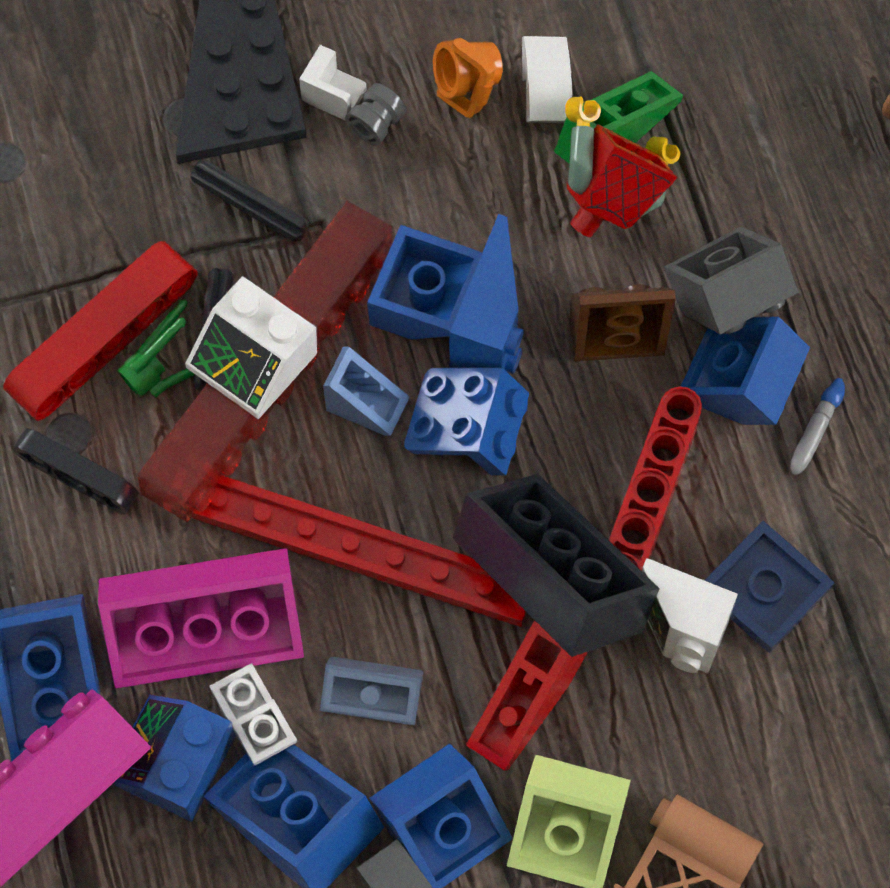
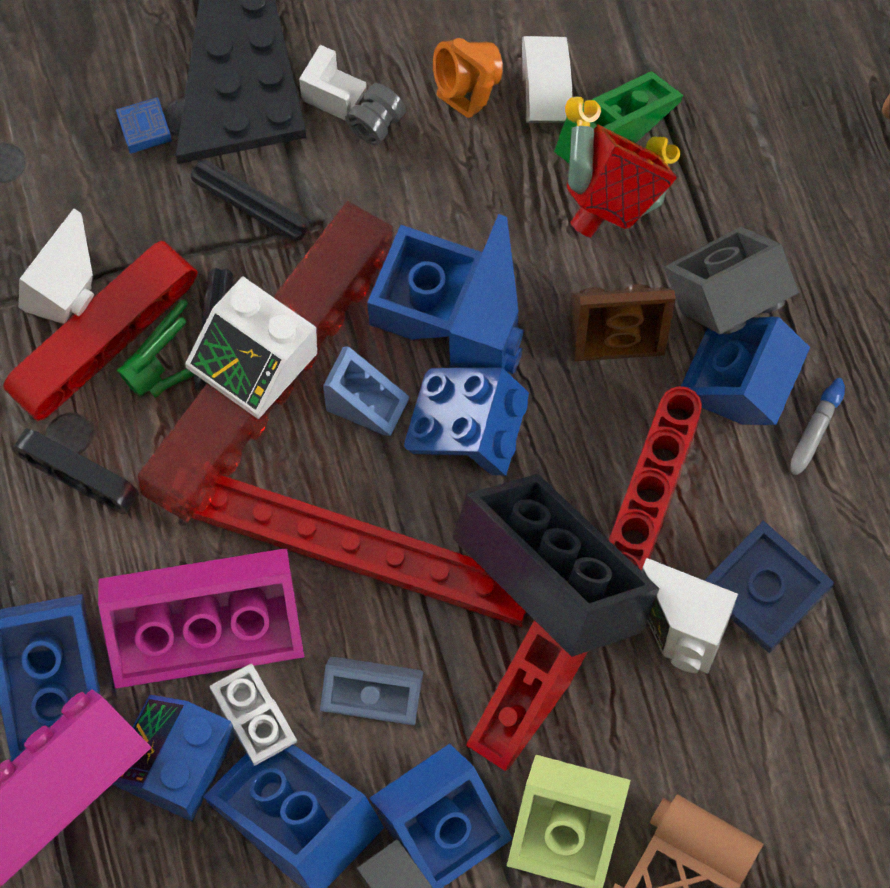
none -> white slope [18,209,94,324]
none -> blue tile [116,97,172,154]

